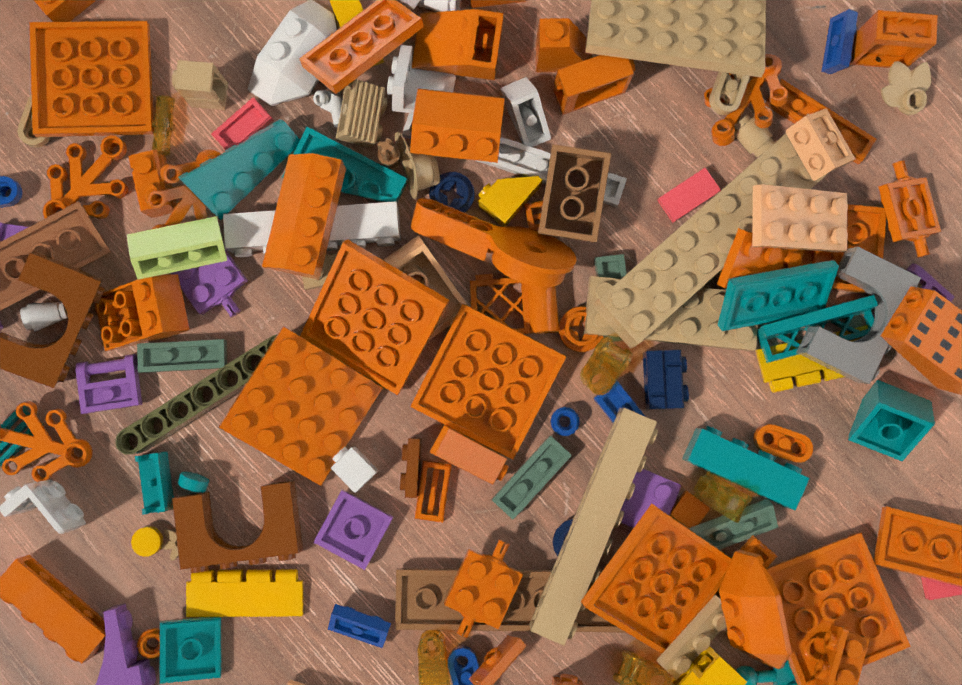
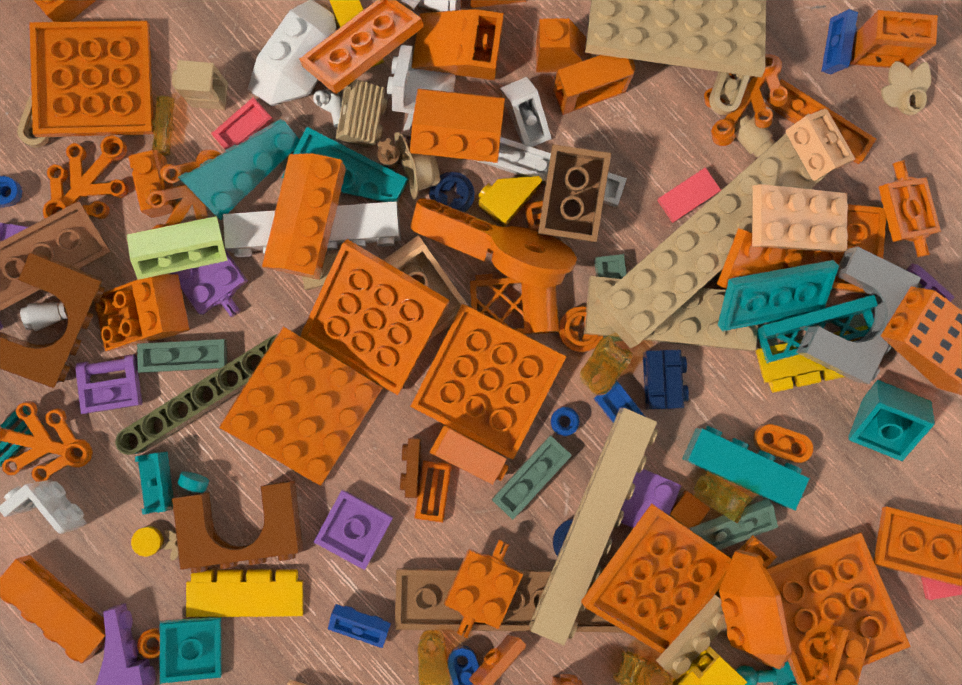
white brick [331,446,379,493] -> none

